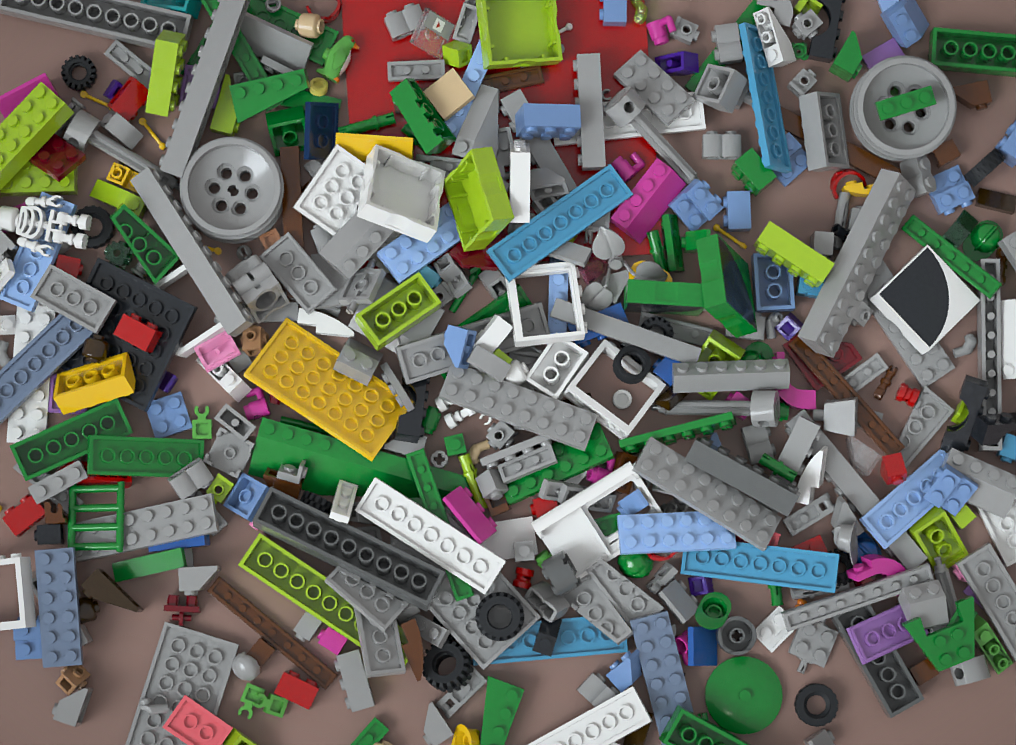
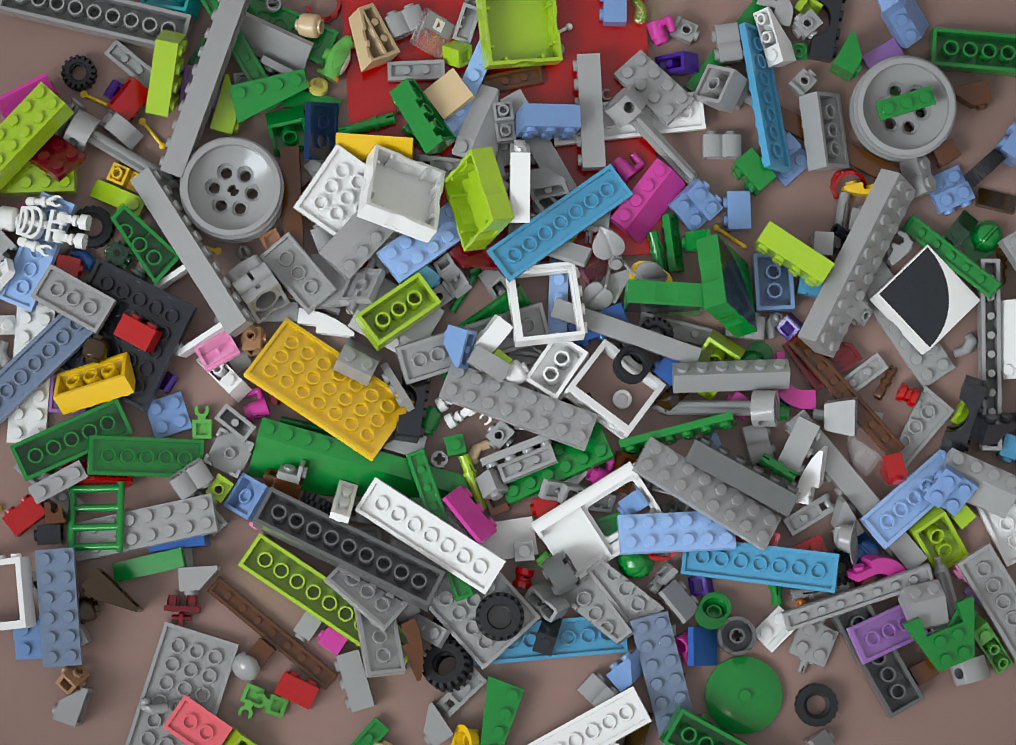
none -> blue arm [71,249,96,271]
none -> tan wedge [348,3,400,72]
none -> light grey slope [492,101,516,144]
none -> light grey hand [885,230,913,268]

